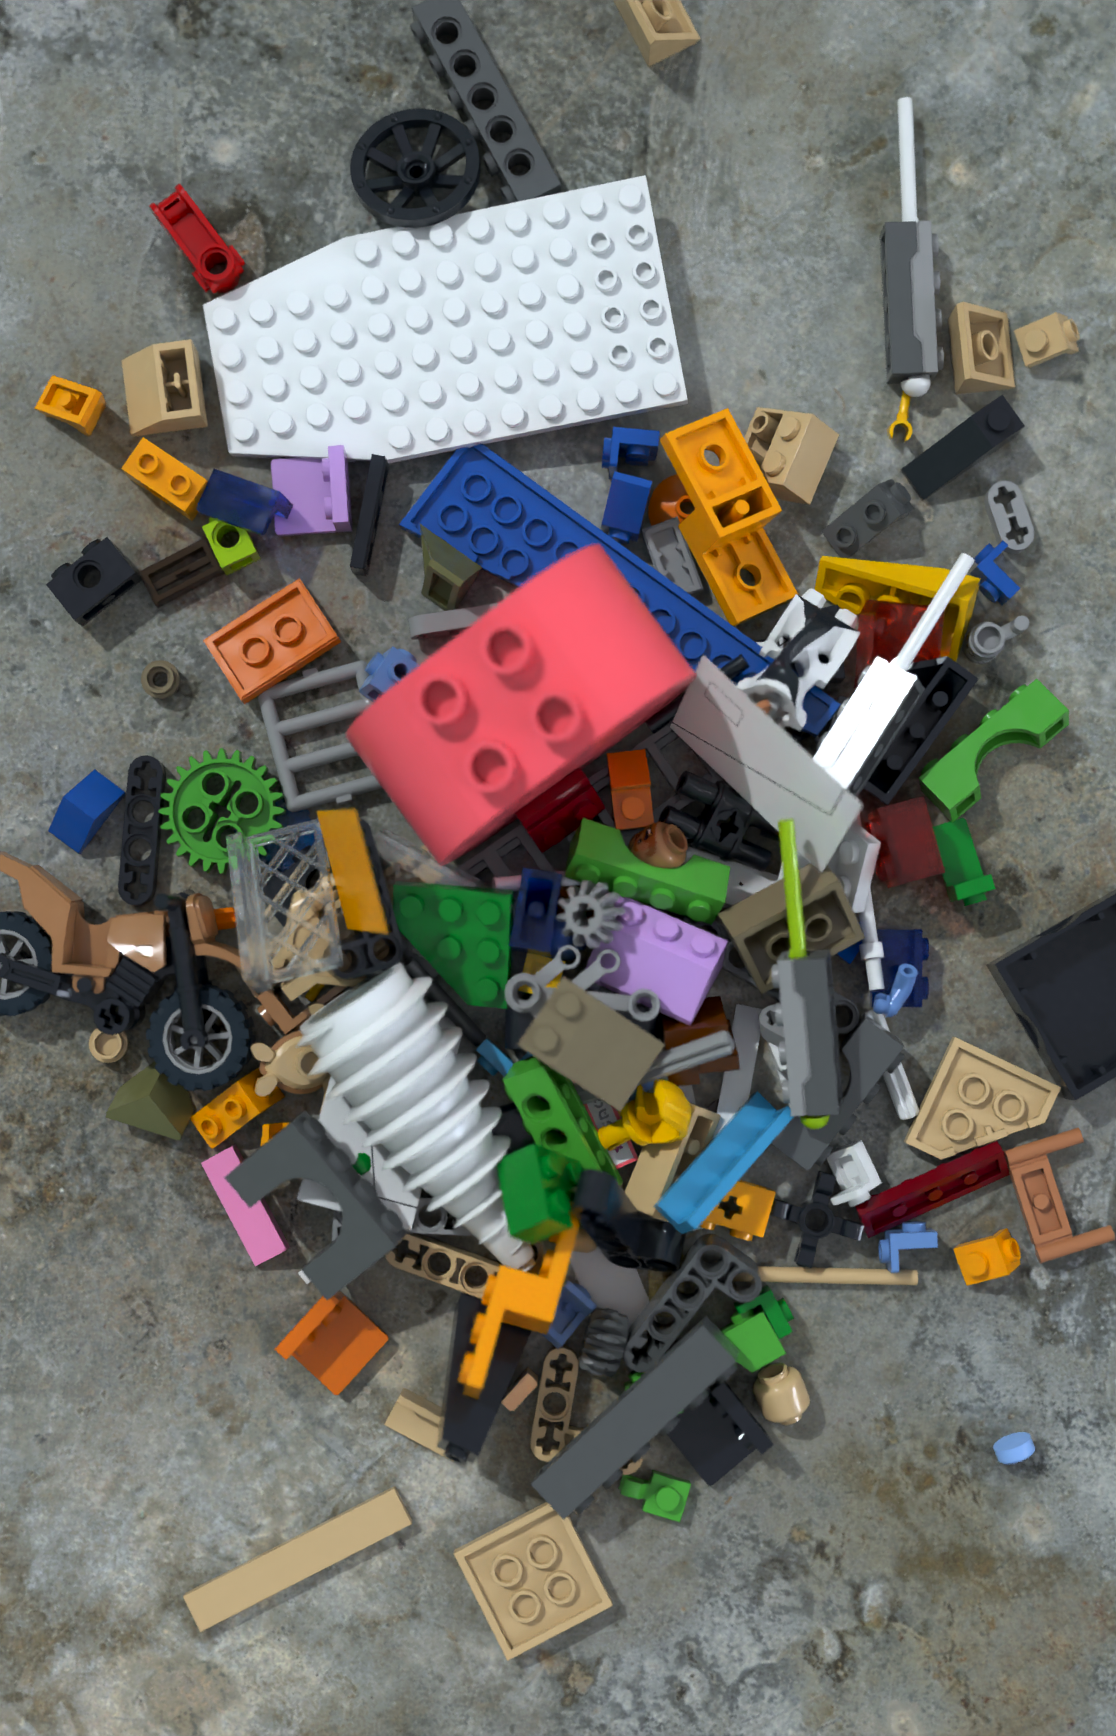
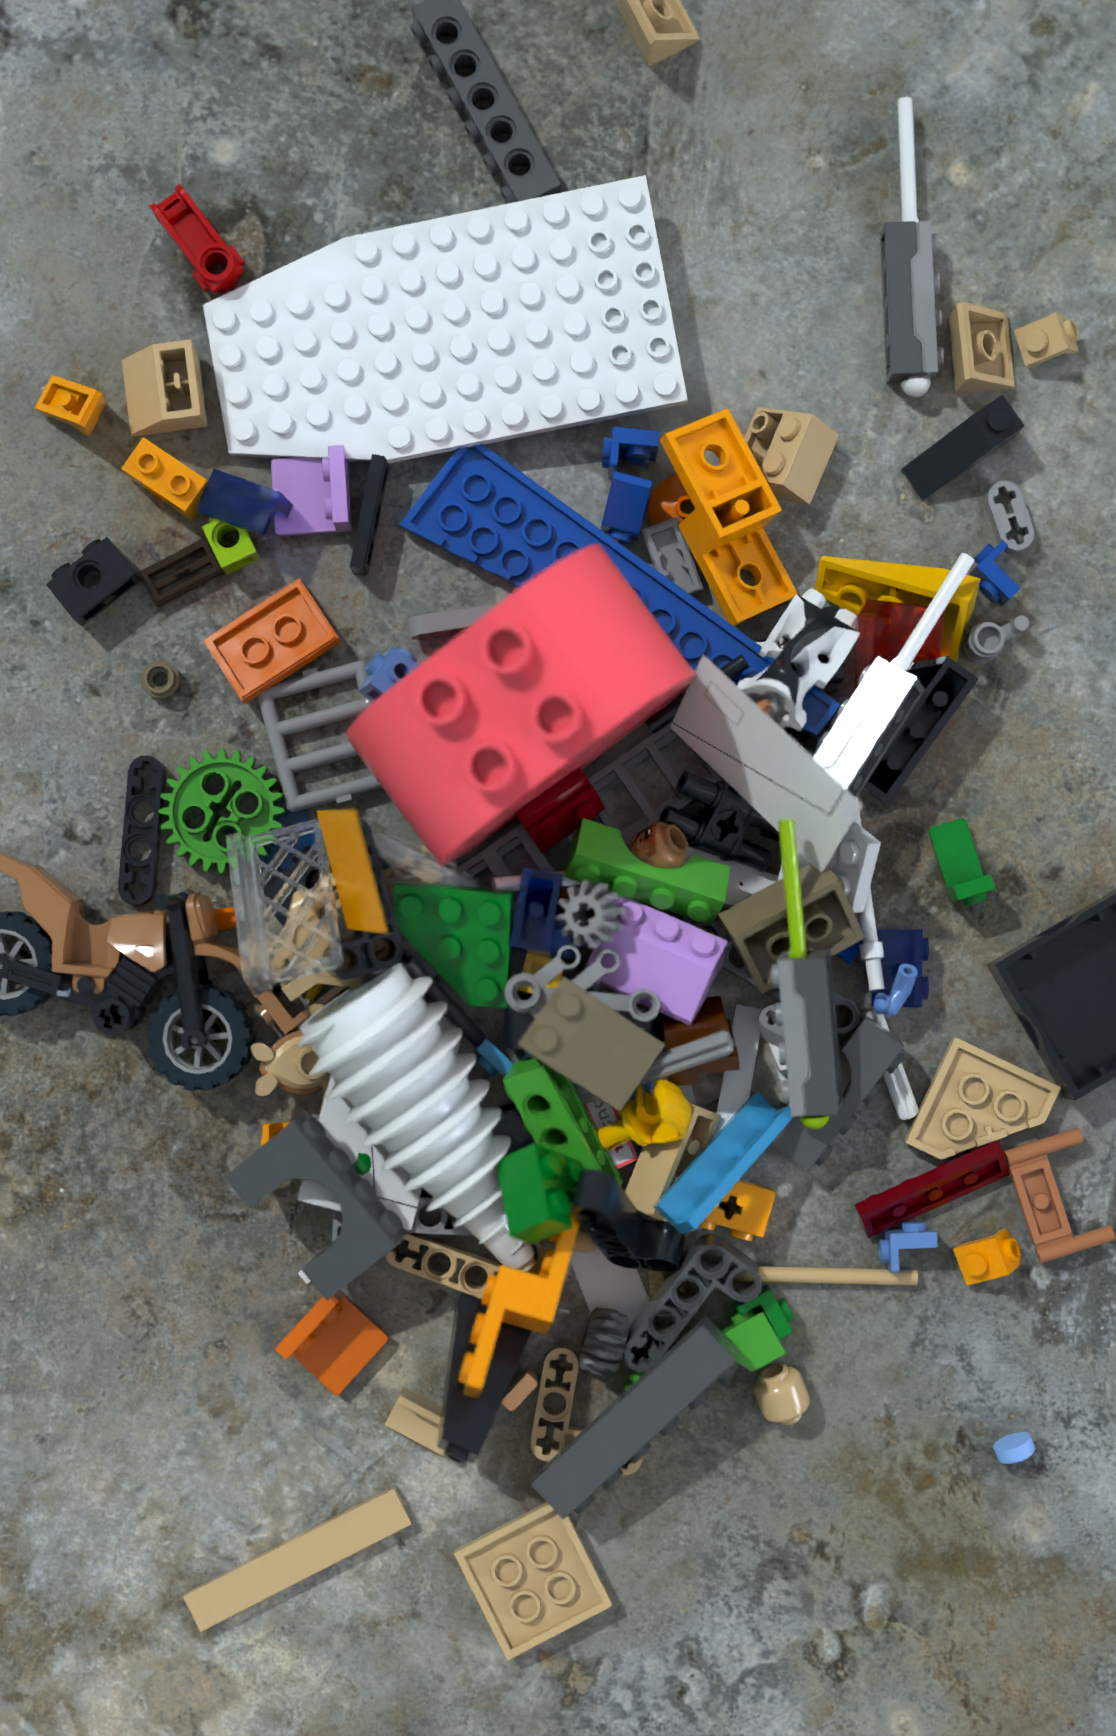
blue slope [48,769,126,854] -> none
tan plate [89,1028,129,1063] -> none
olive slope [106,1061,194,1141] -> none
light orange bracket [191,1068,285,1149] -> none
bright pink slope [201,1144,290,1266] -> none
black wheel [350,108,481,228] -> none
olive slope [420,524,482,611] -> none
medium blue bracket [541,1280,597,1349] -> none
orange slope [606,749,654,831] -> none
bright green plate [618,1470,691,1522] -> none
black bracket [667,1380,774,1486] -> none
black pin [770,1171,864,1268] -> none
dark grey bracket [822,479,915,558] -> none
white bracket [827,1140,882,1207] -> none
clear red brick [864,796,945,888] -> none
yellow hand [887,391,912,442] -> none
bright green arch [919,679,1069,823] -> none

